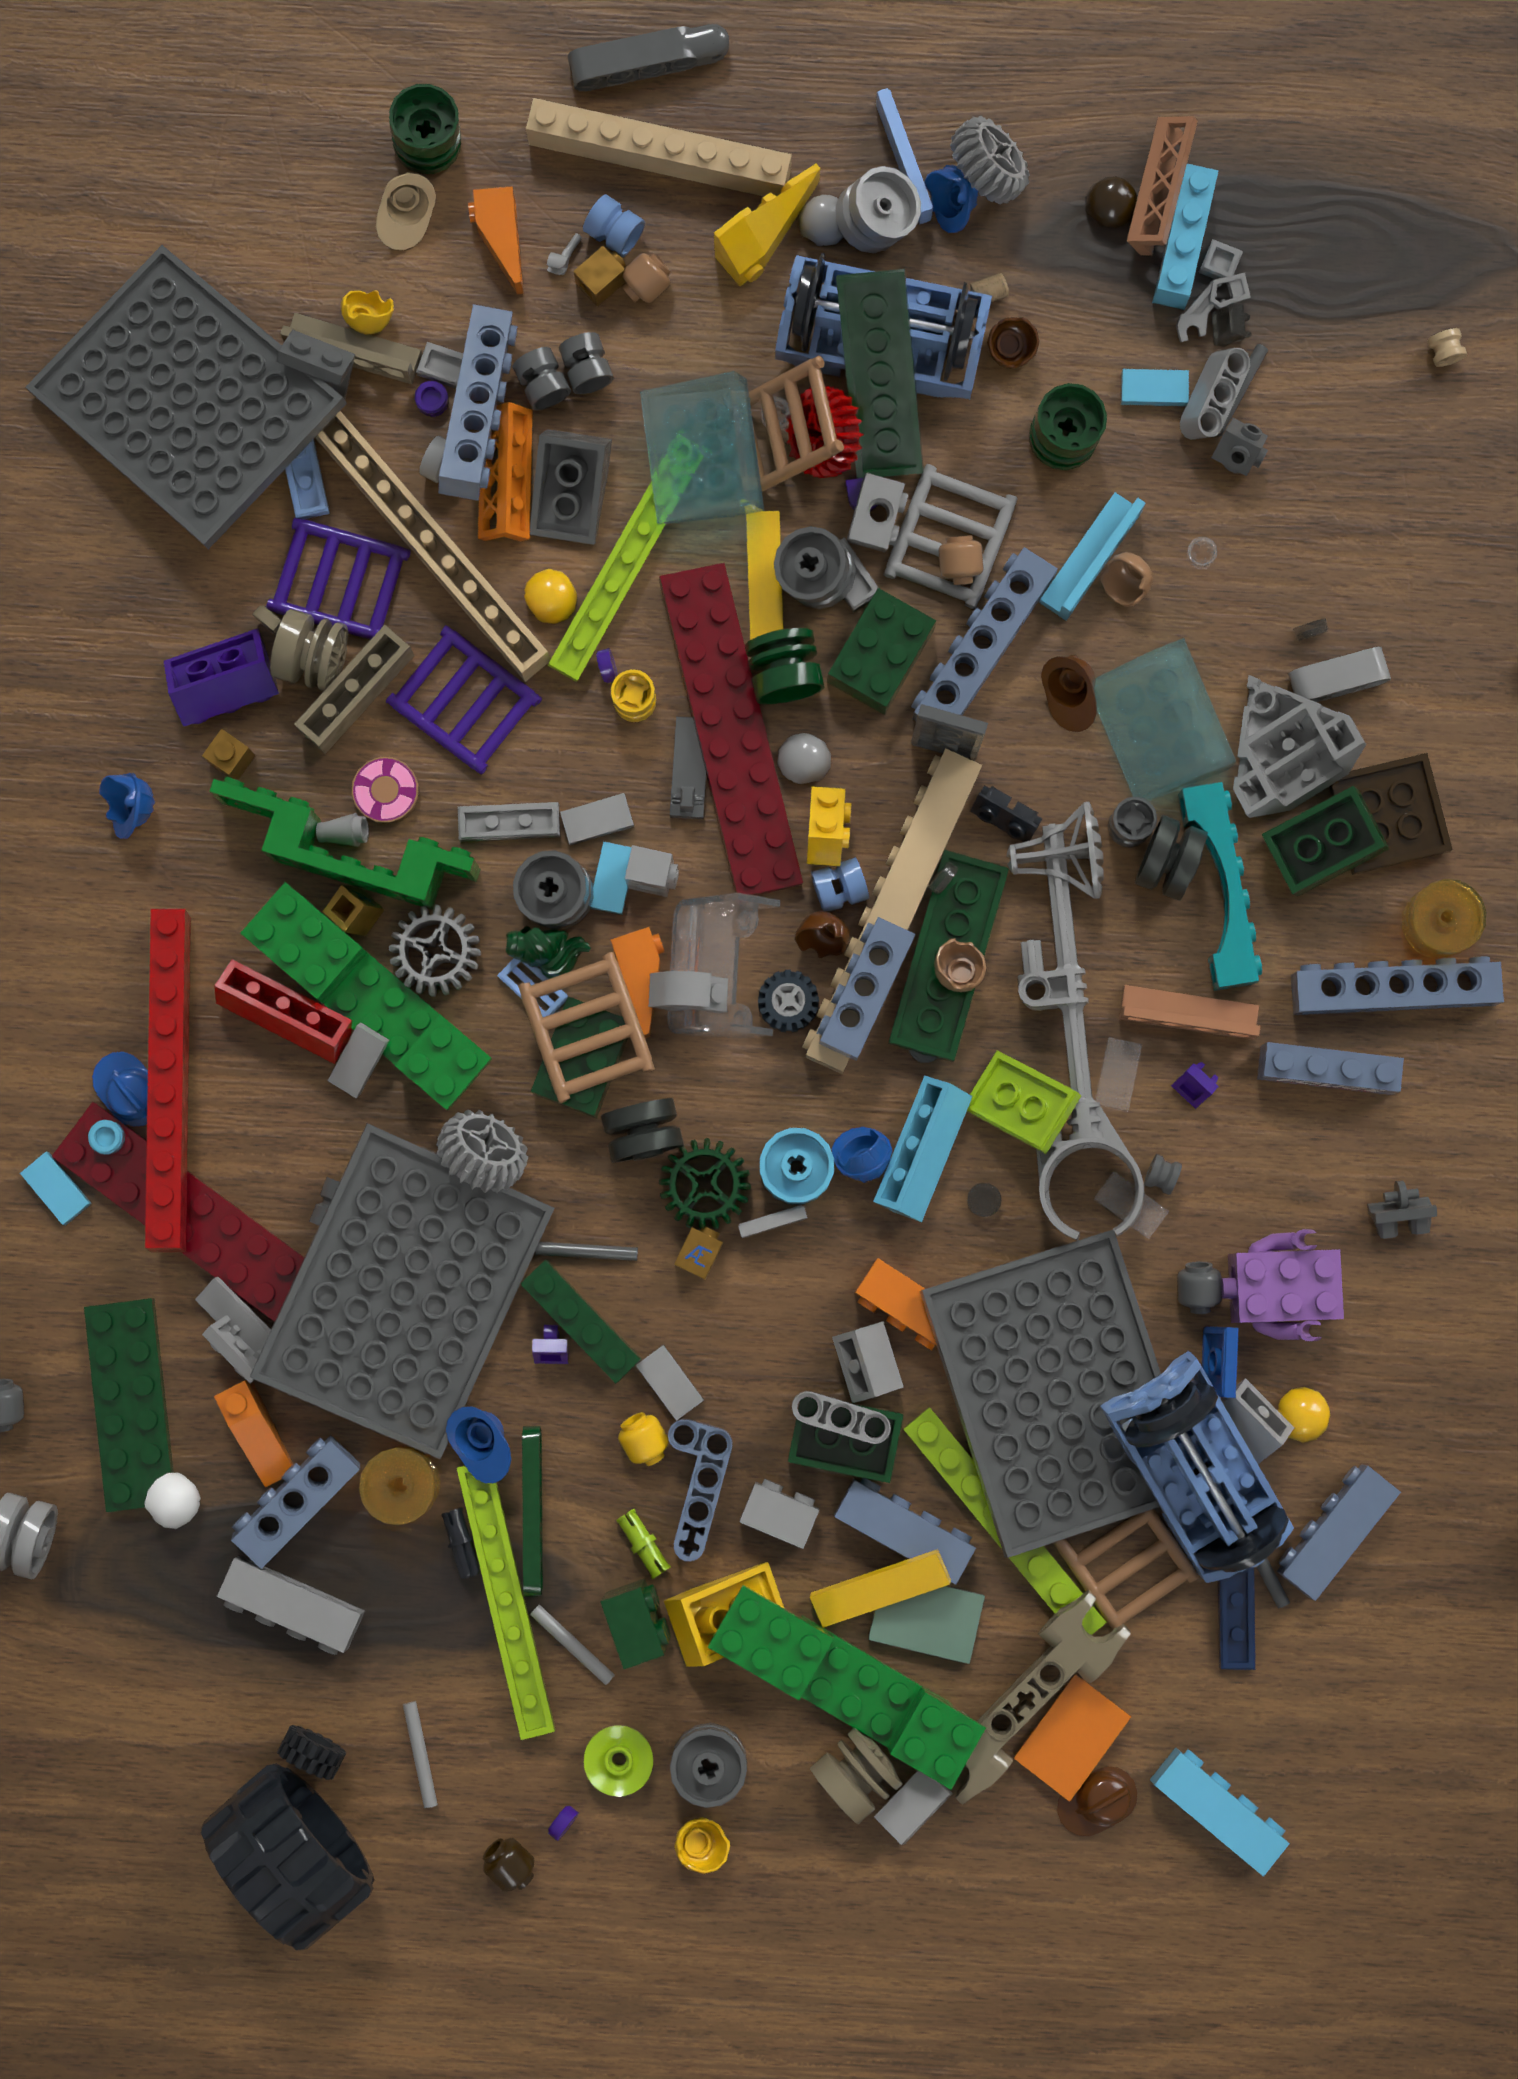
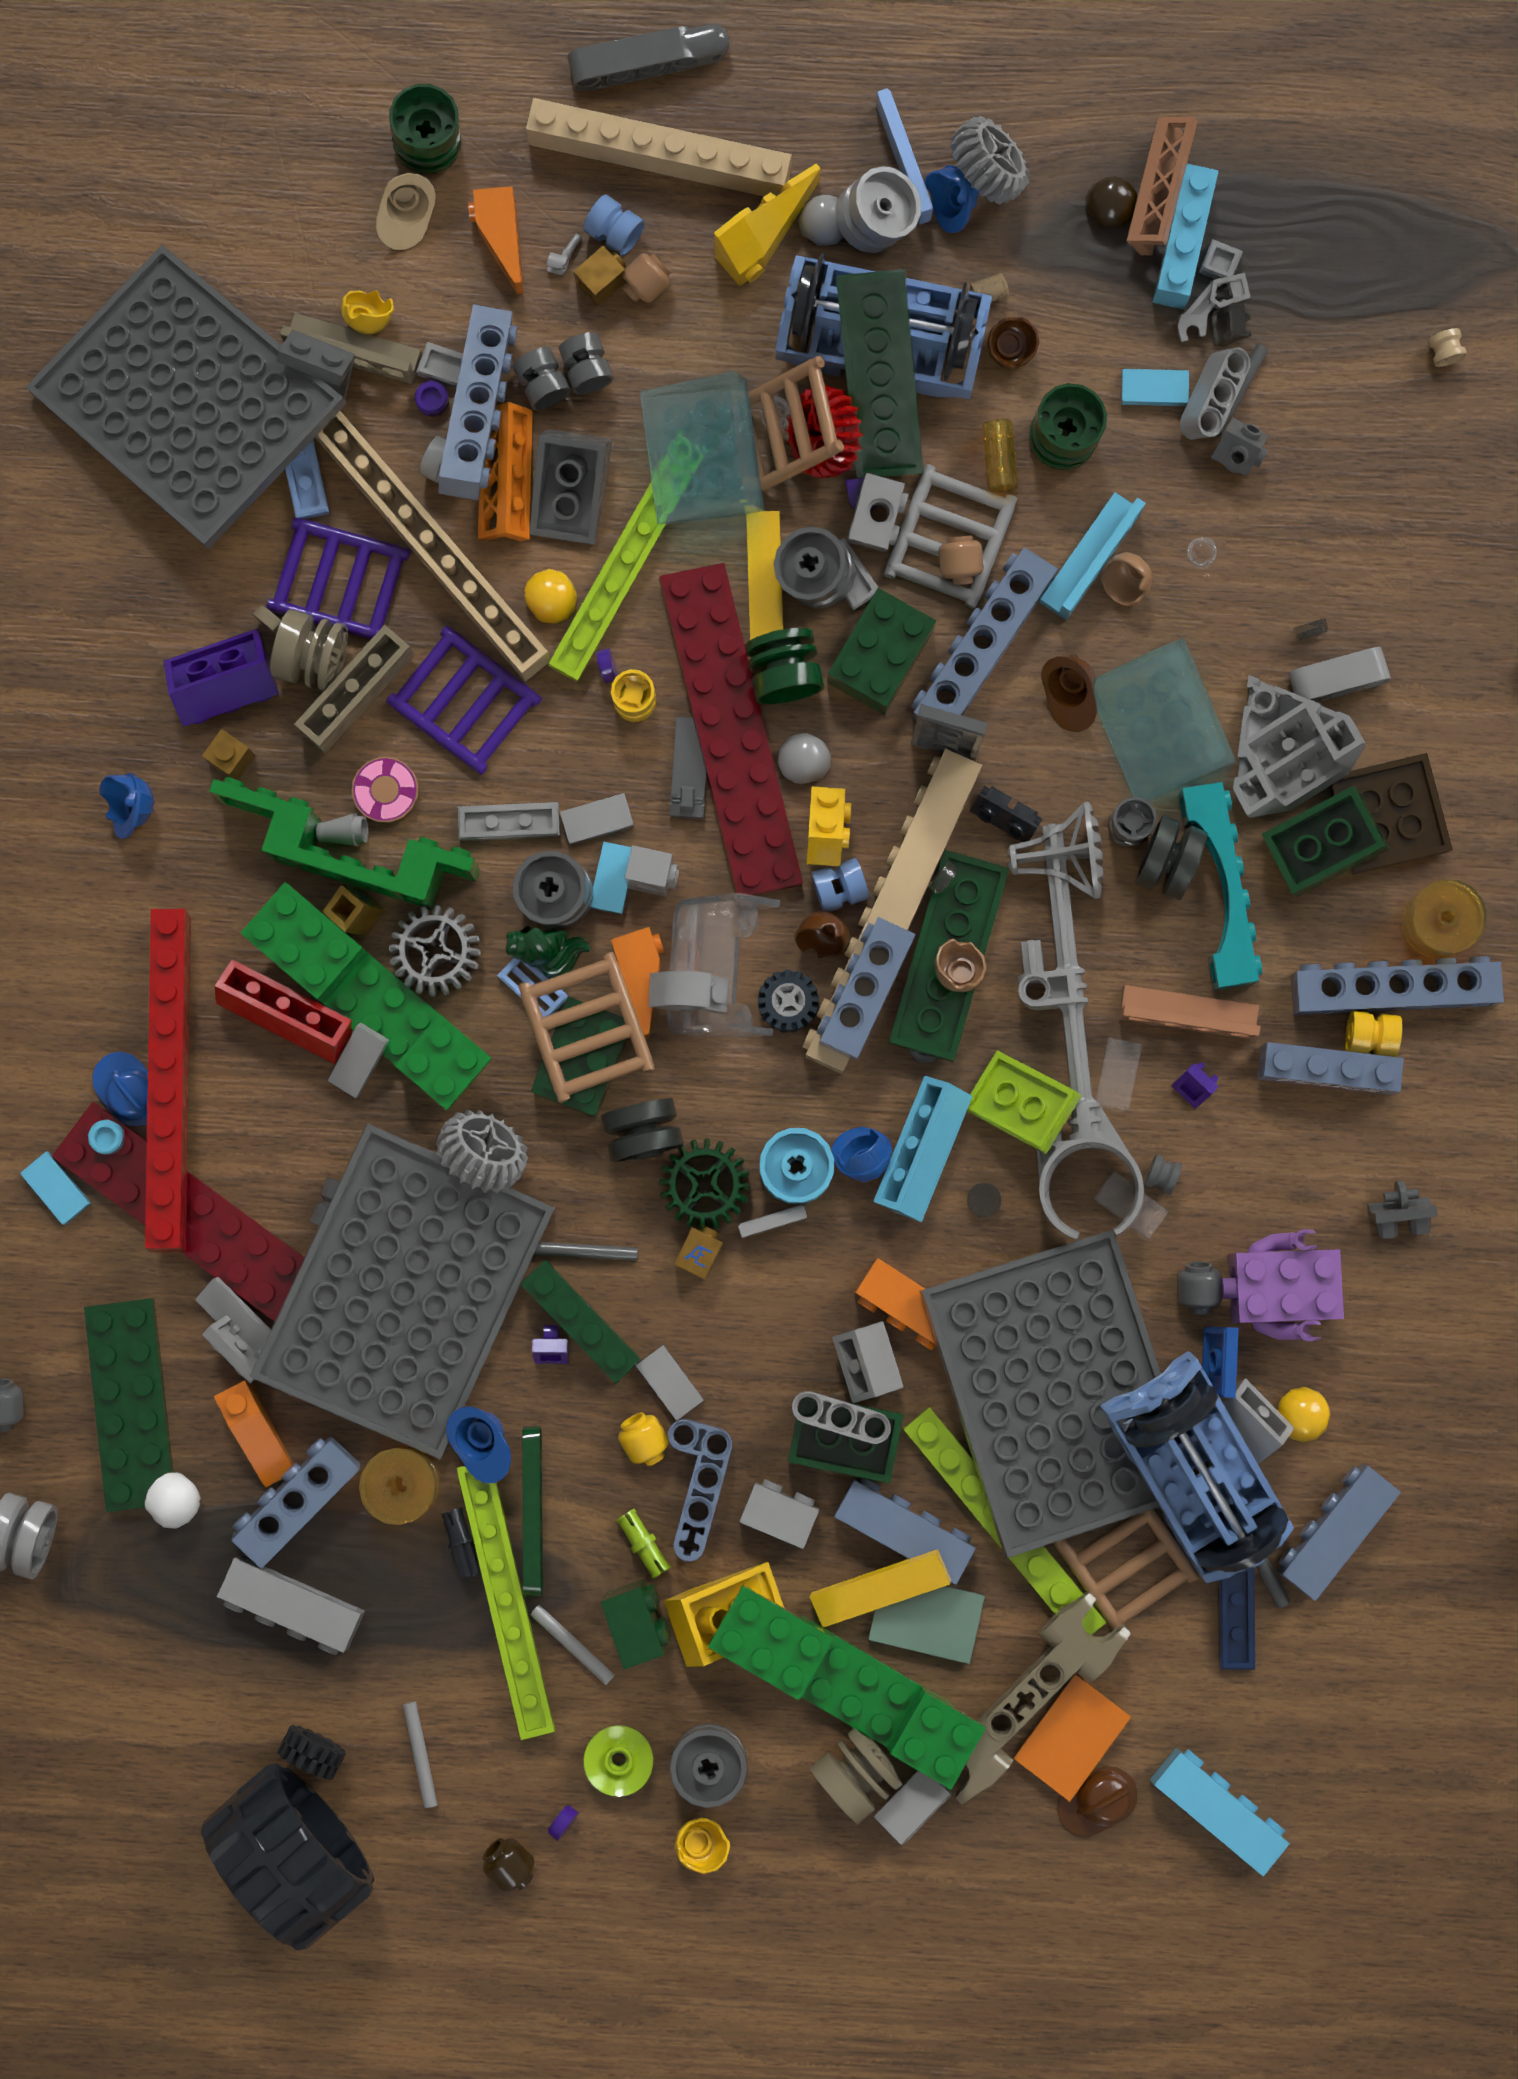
none -> clear yellow axle [983,419,1018,492]
none -> yellow wheel [1345,1010,1402,1057]

